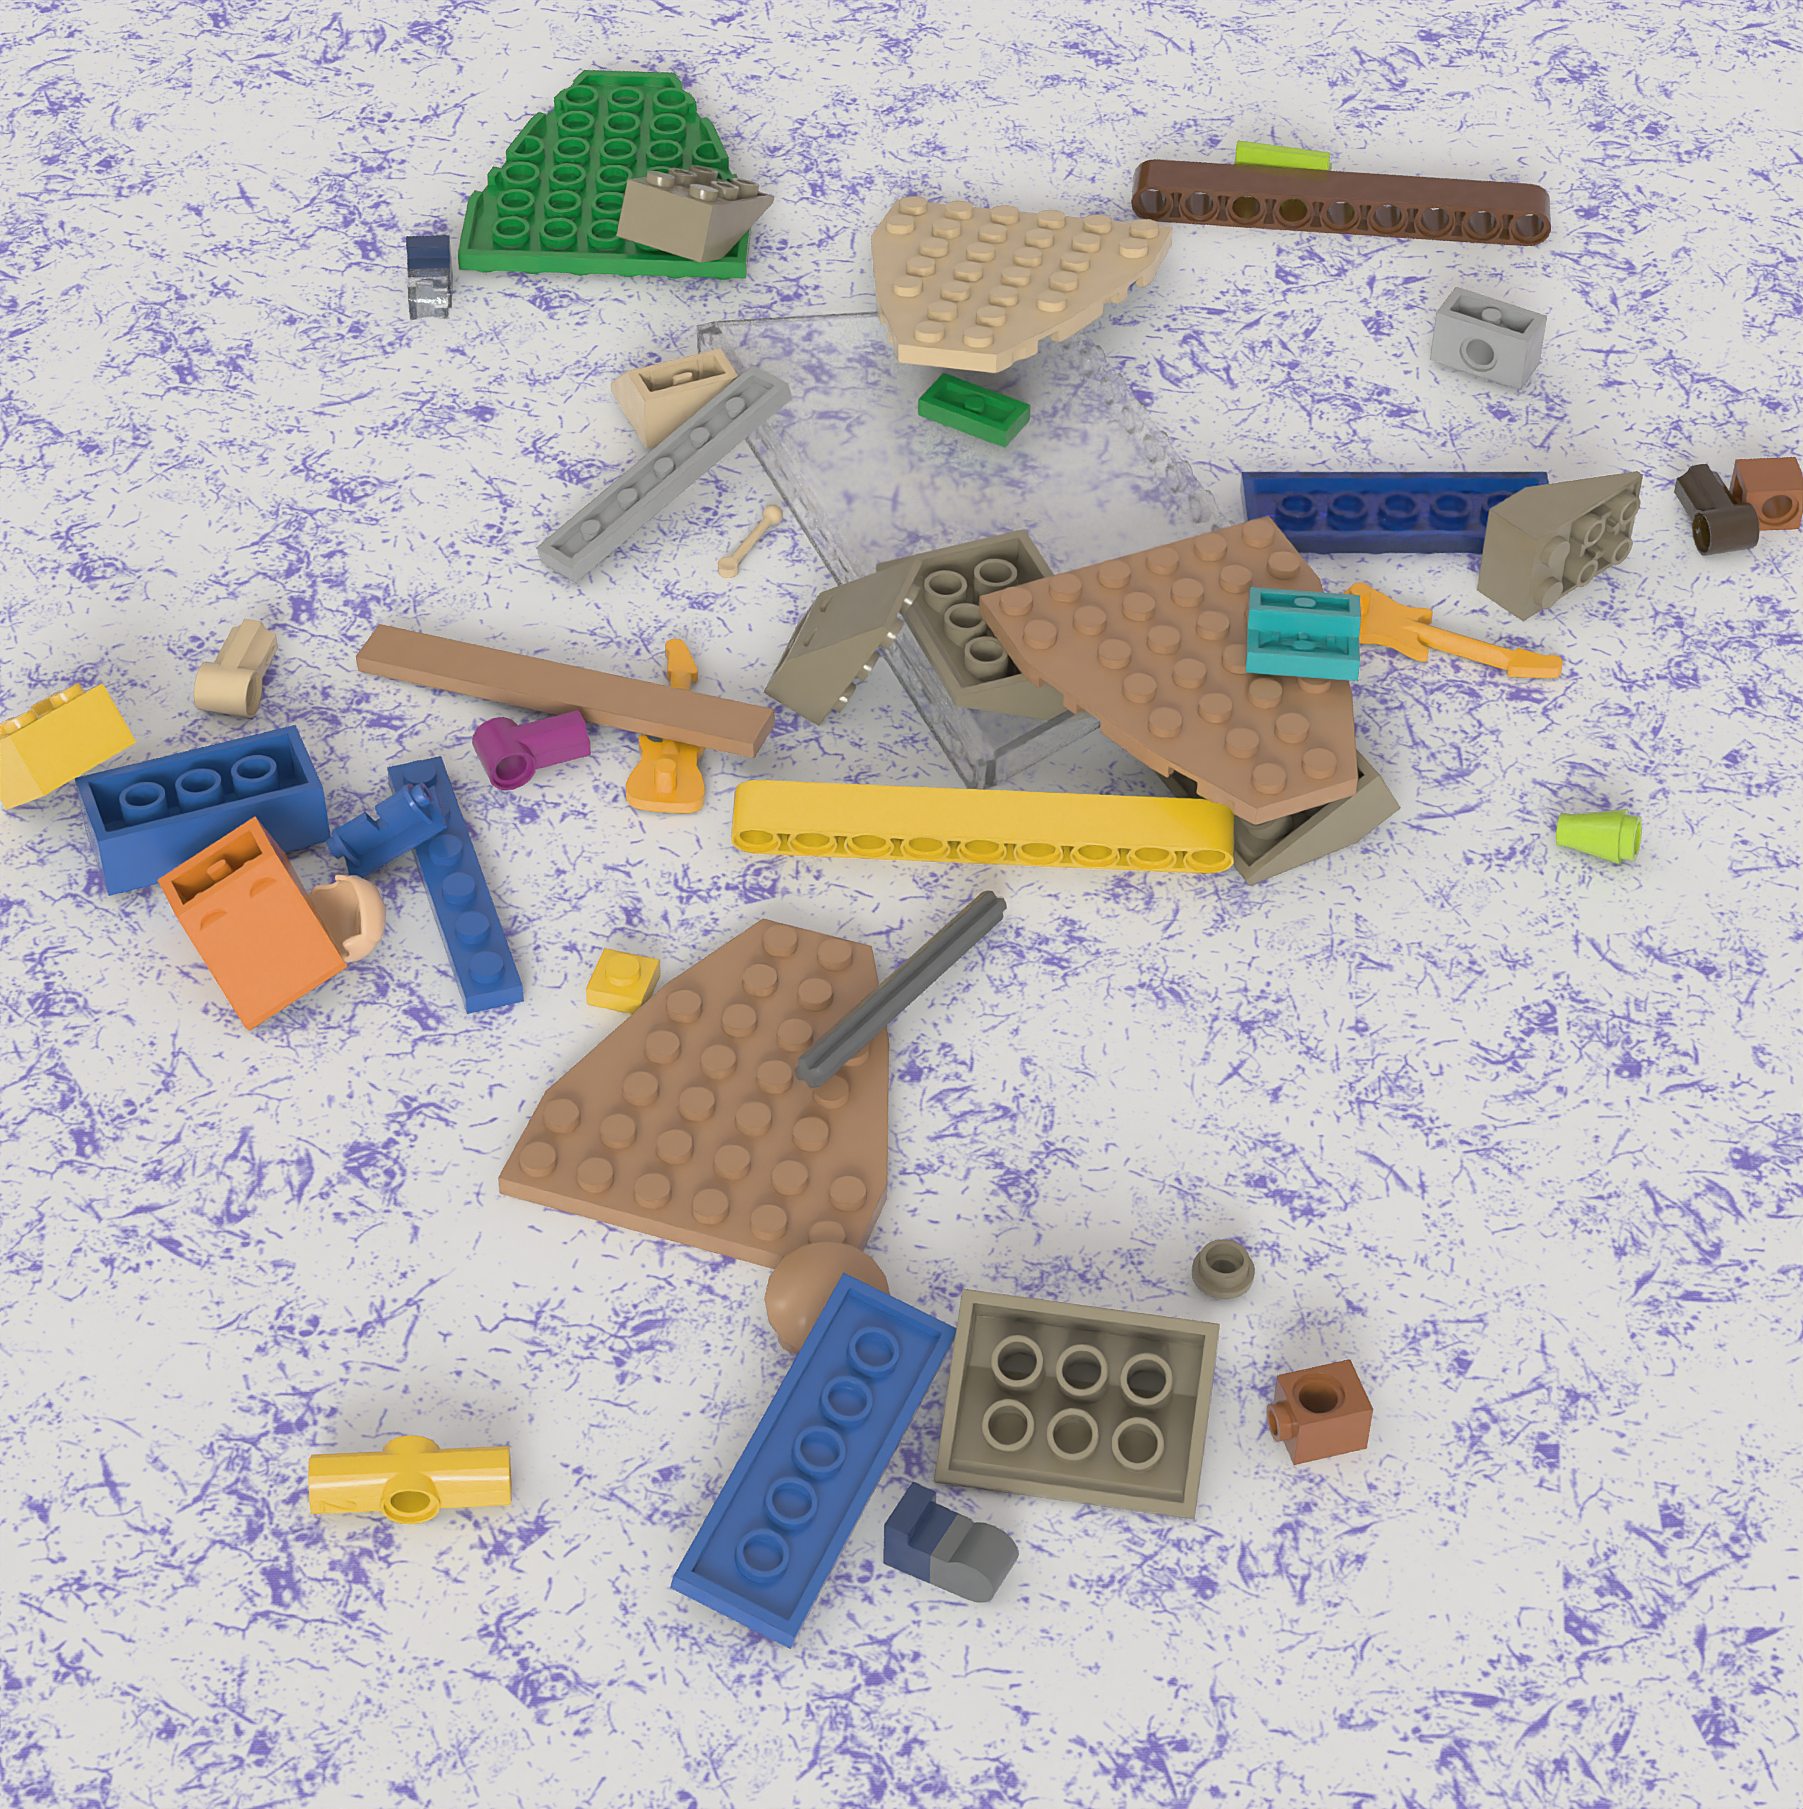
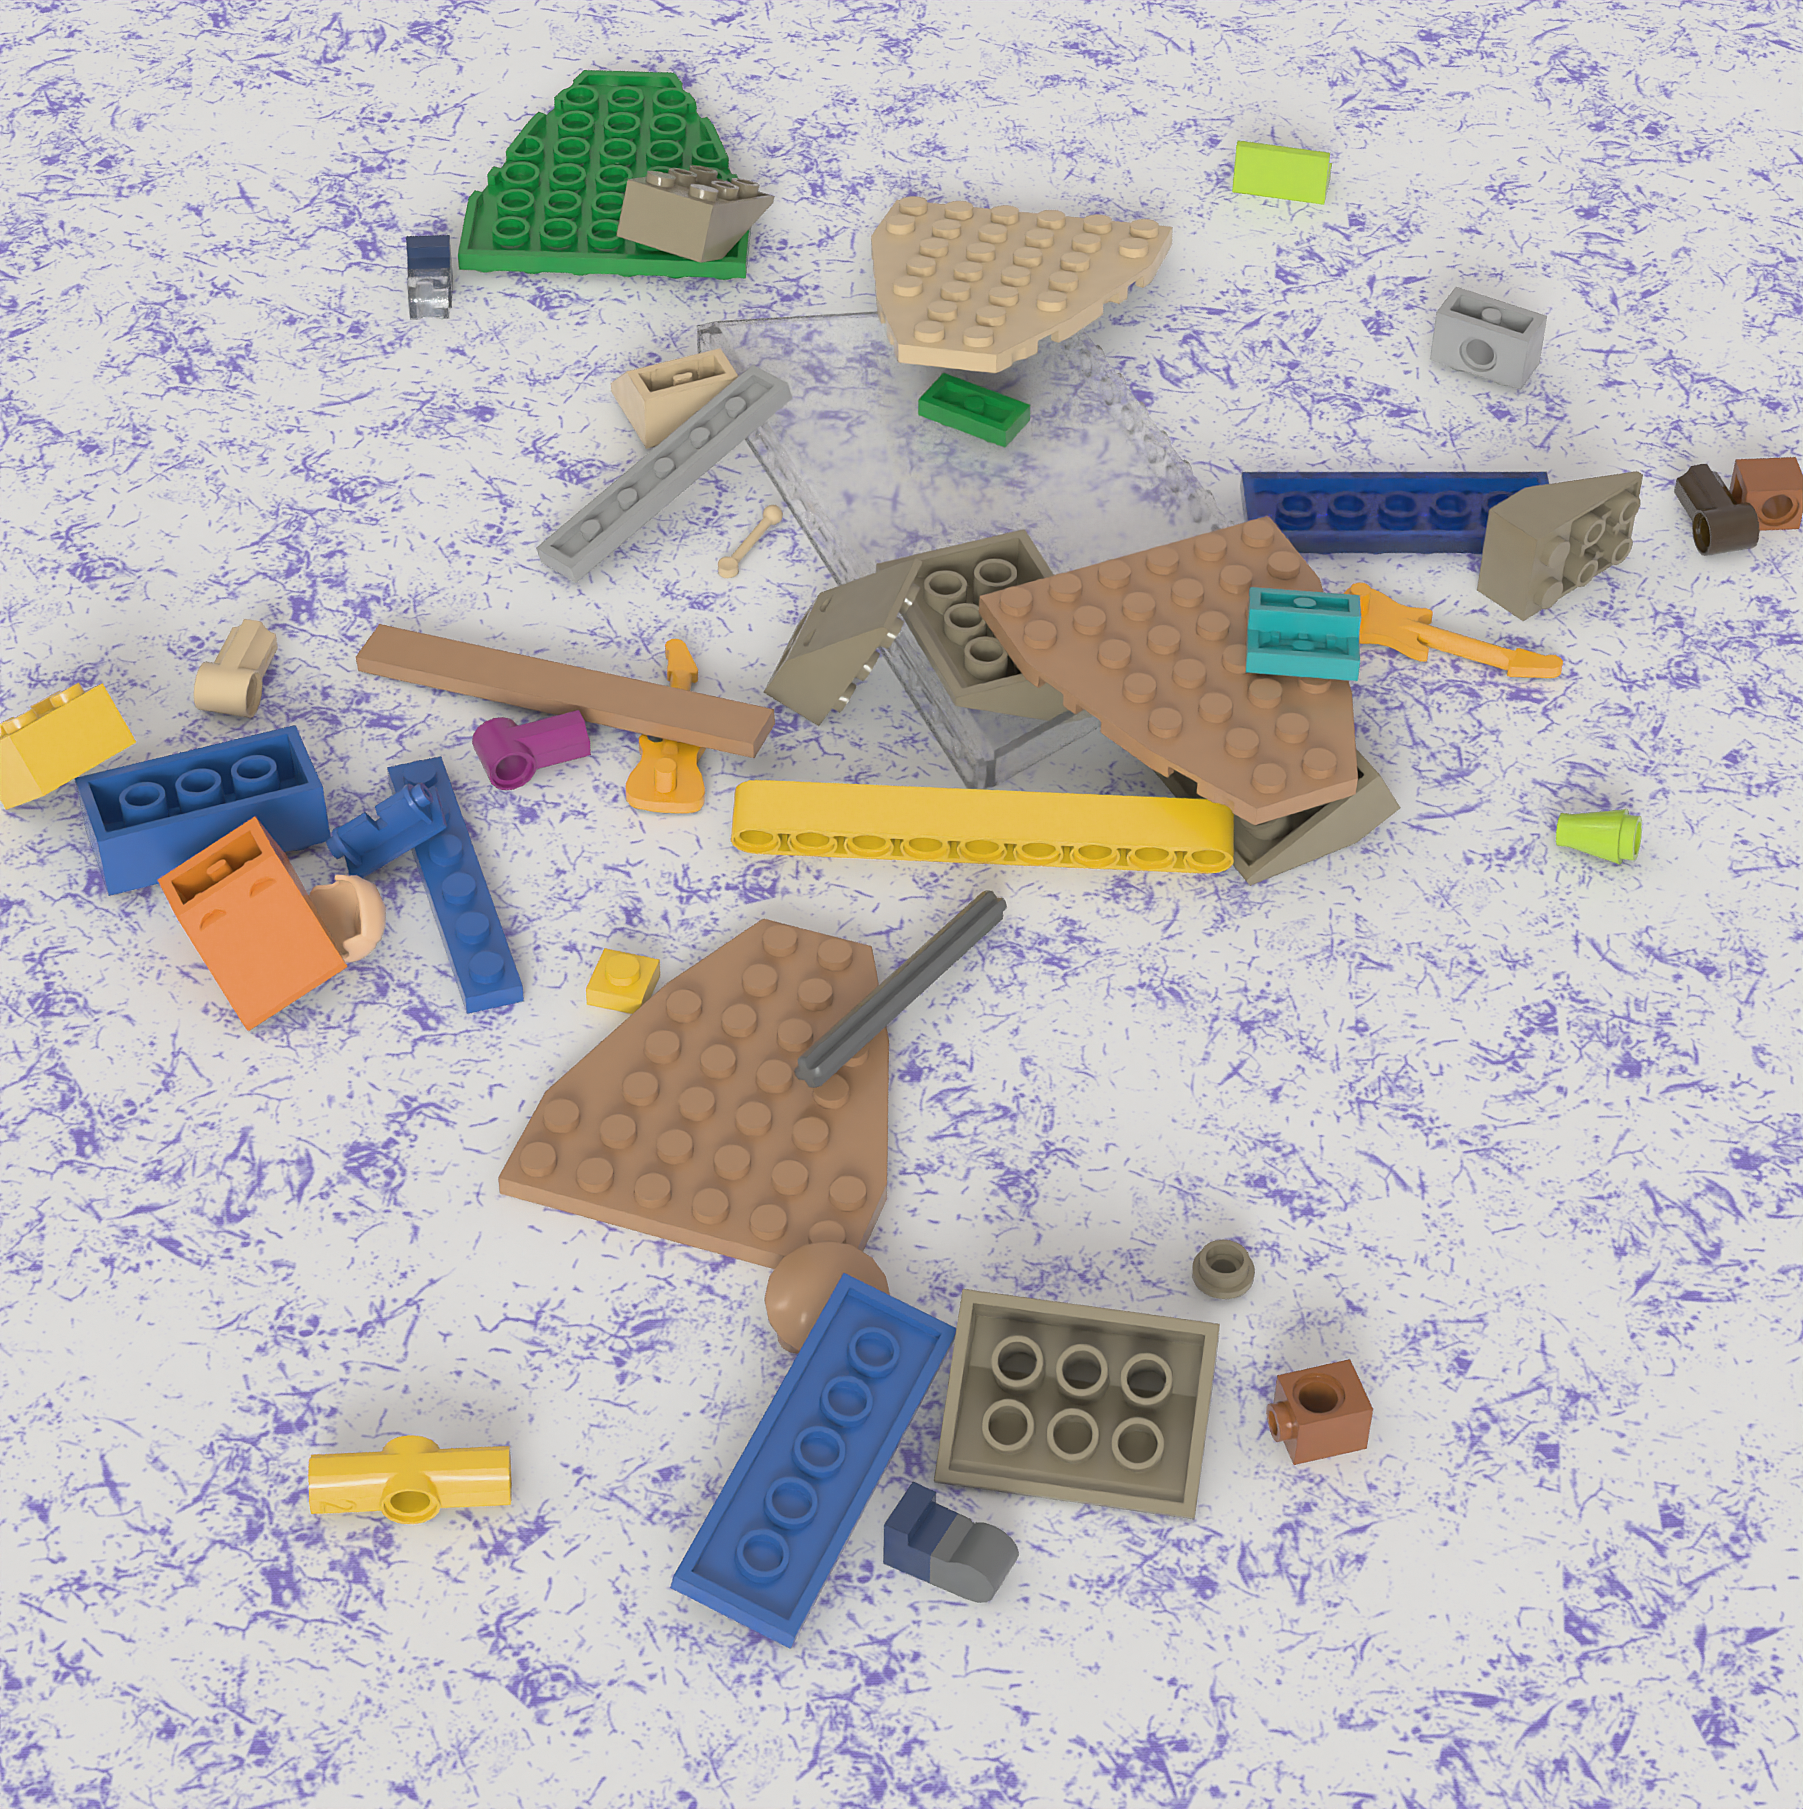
reddish brown beam [1131,159,1551,246] -> none

